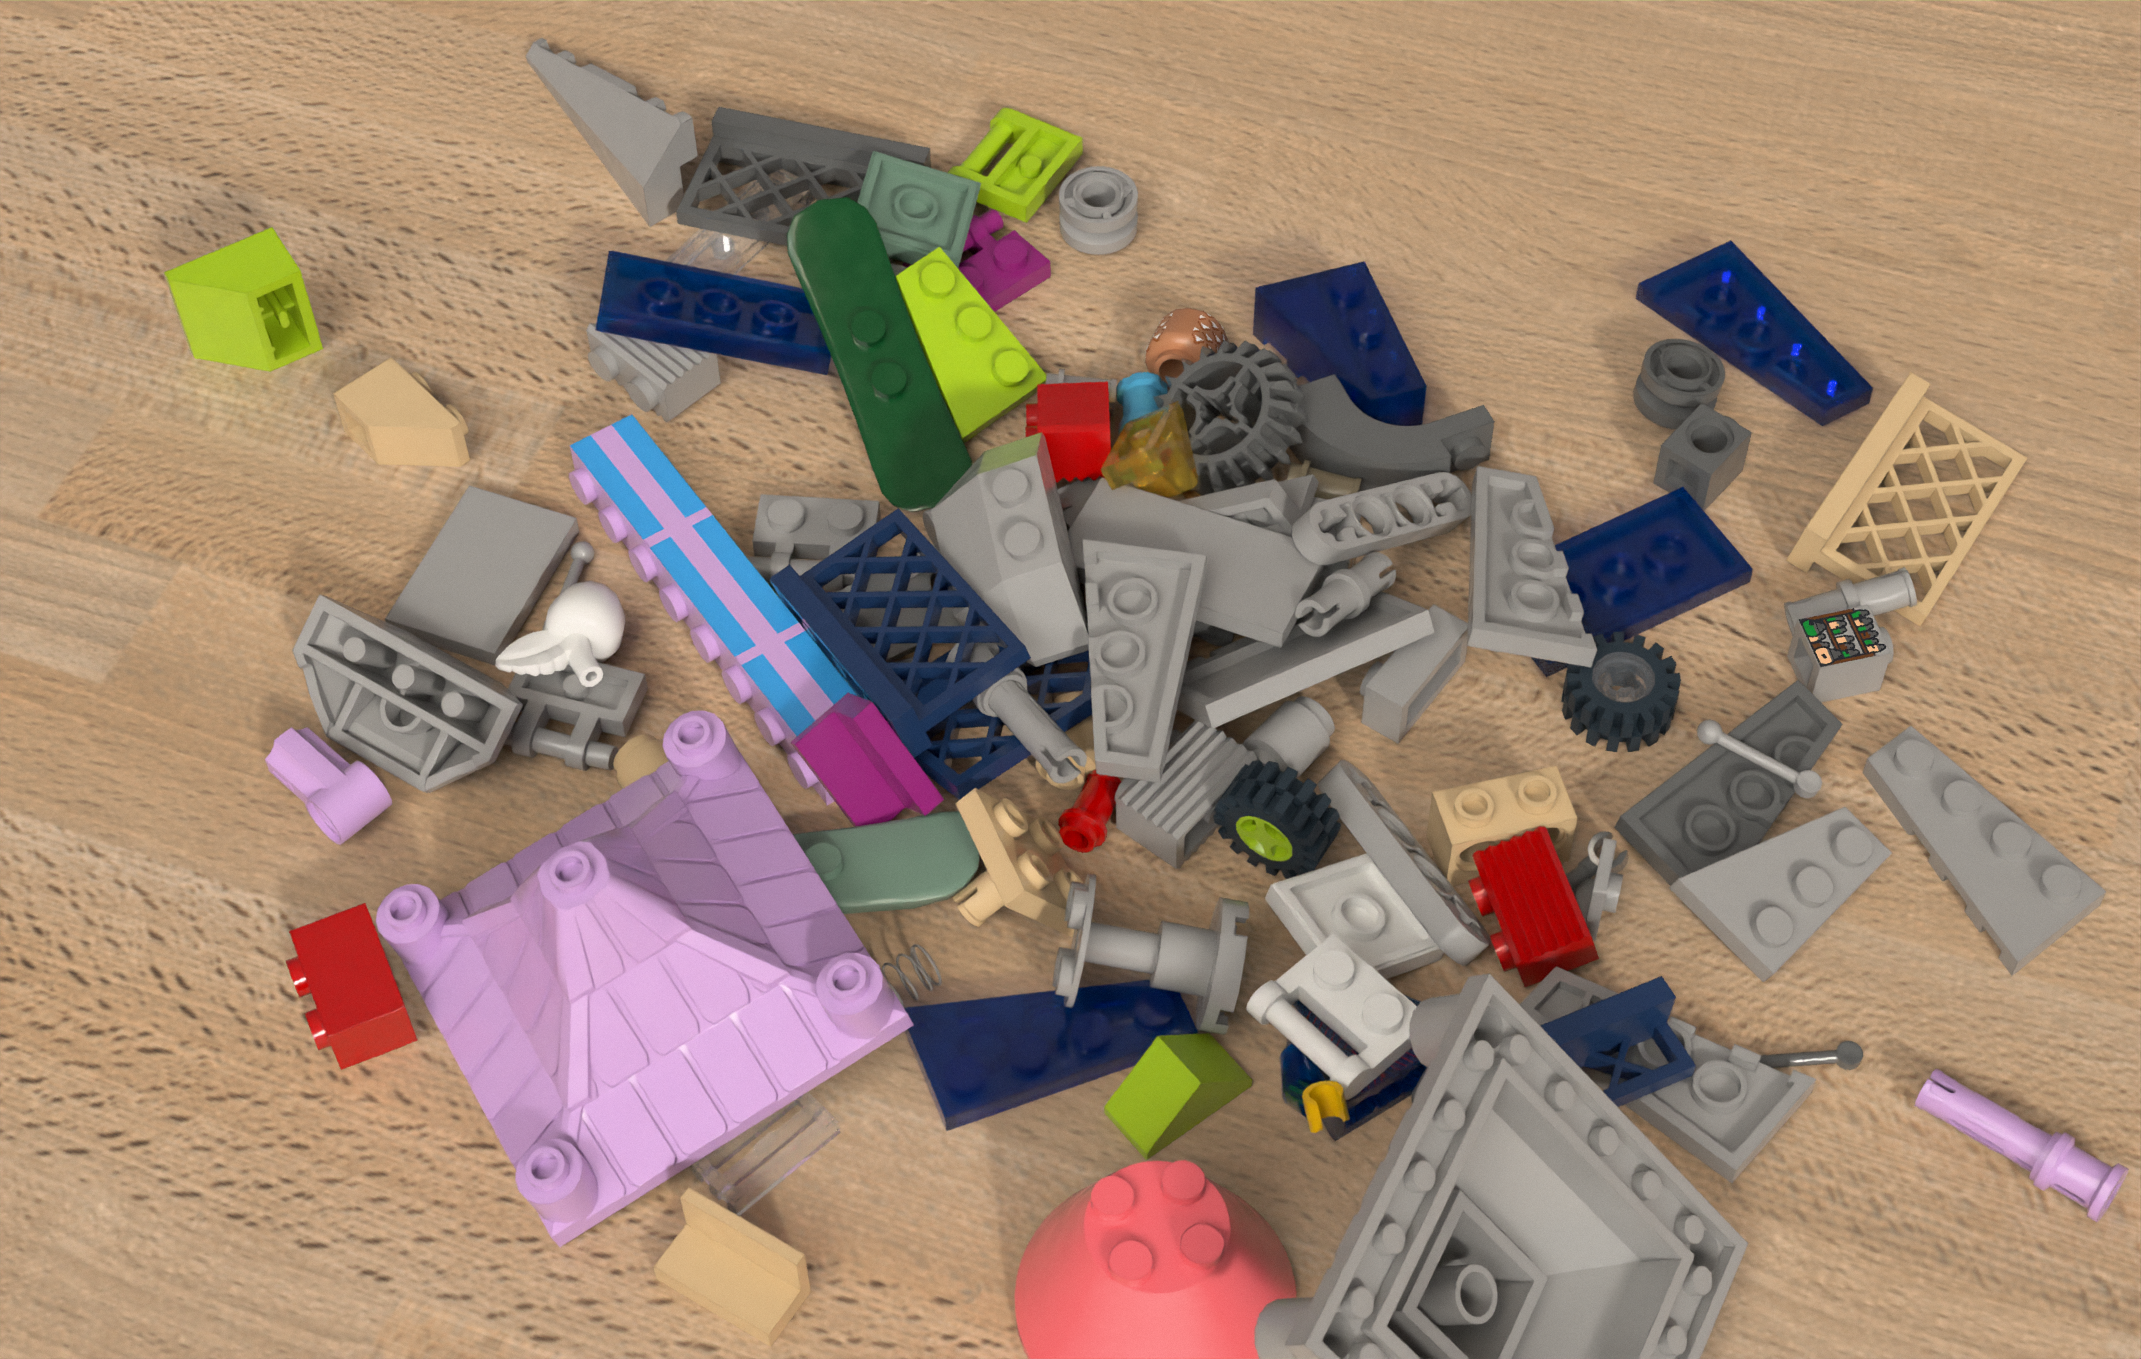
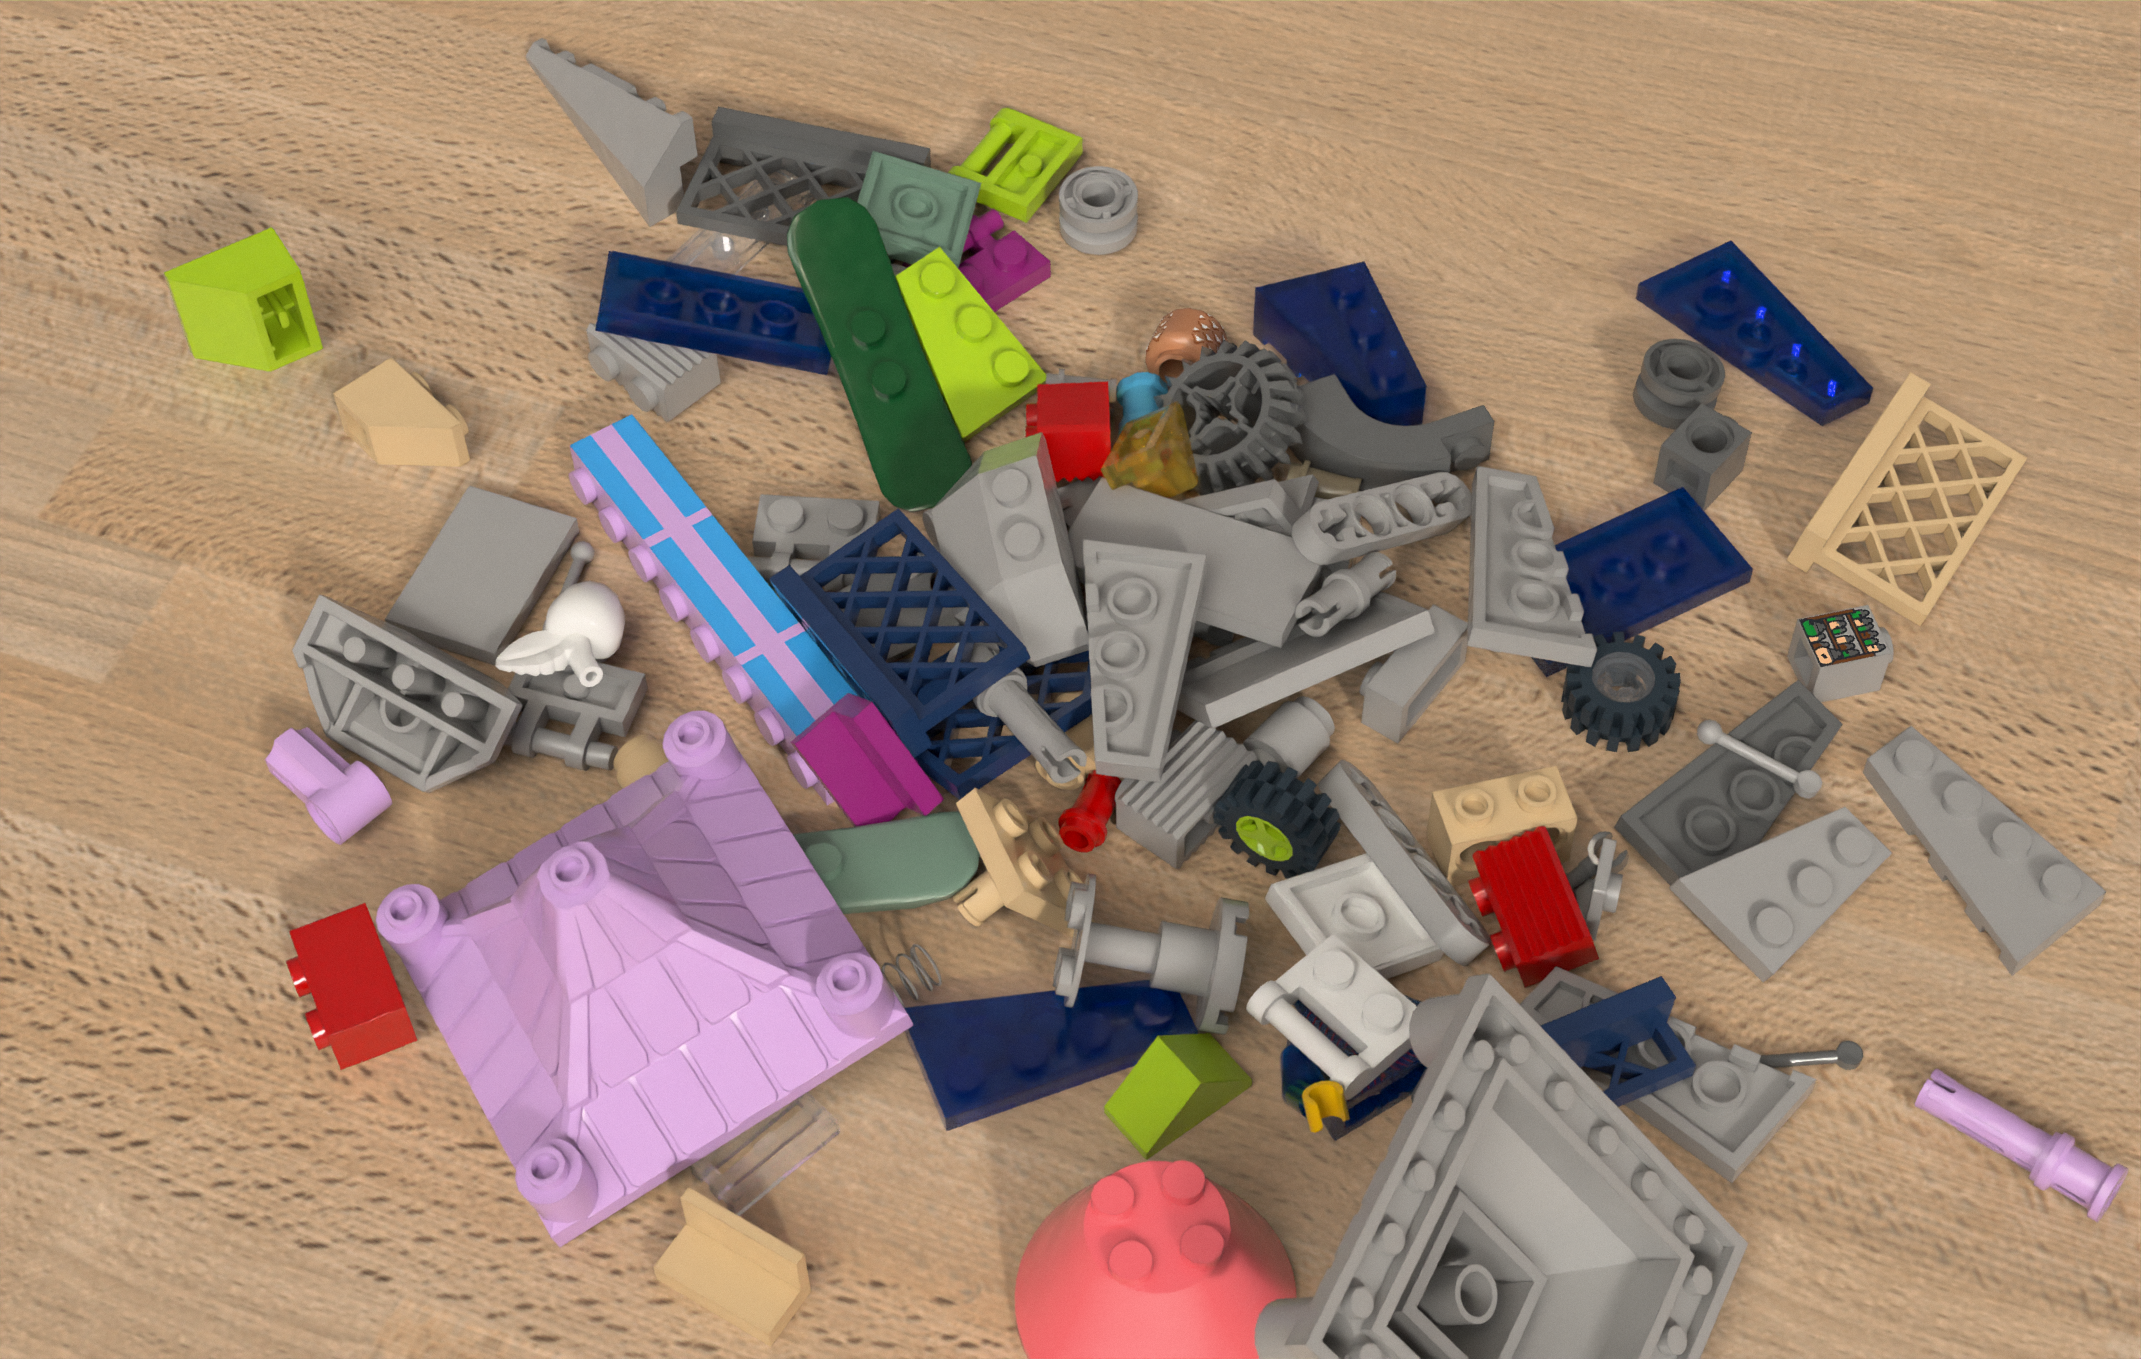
light grey pin [1784,567,1917,636] -> none

